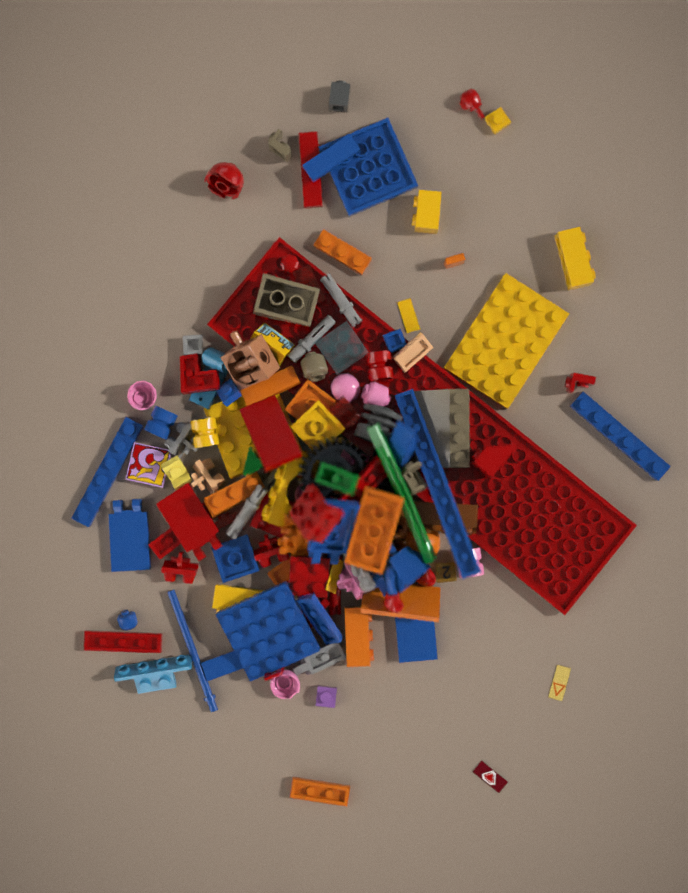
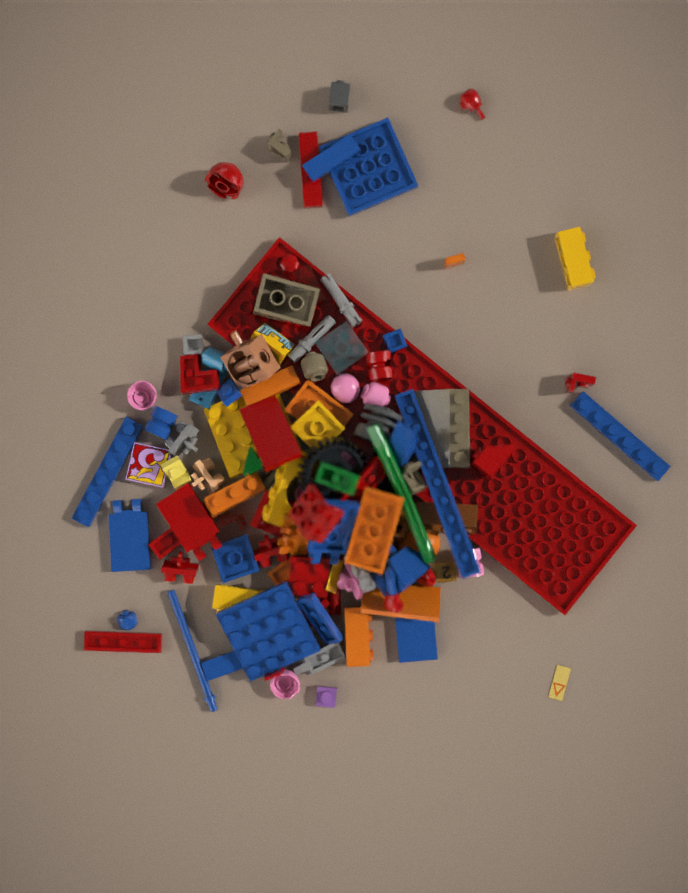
dark azure bracket [114,654,192,694] -> none
yellow wheel [190,417,220,448] -> none
light grey pin [226,484,268,539] -> none
orange tile [290,777,350,806] -> none
orange plate [314,229,372,275] -> none
clear red bracket [328,395,360,429] -> none
light nougat tile [392,332,434,373] -> none
yellow sticker [397,298,420,333] -> none
yellow brick [411,190,442,234] -> none
yellow plate [443,273,569,409] -> none
dark red sticker [473,760,508,793] -> none
yellow plate [484,107,511,134] -> none

